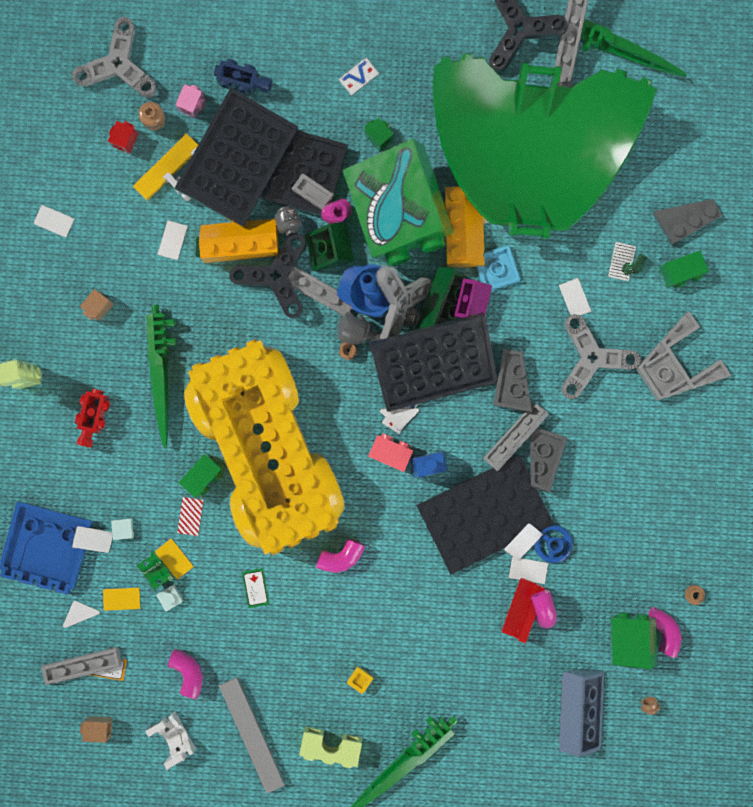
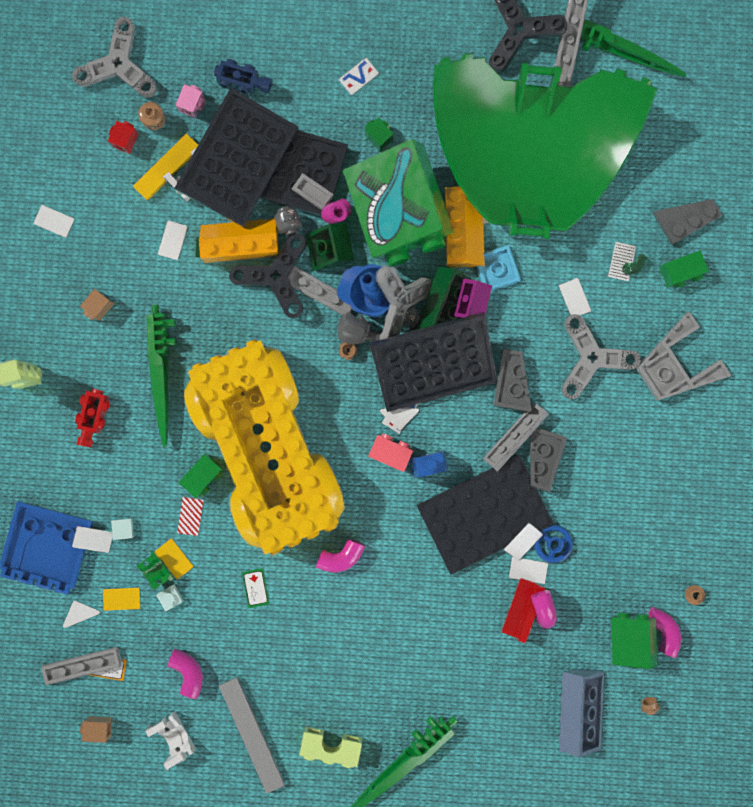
yellow plate [347,666,374,694] -> none

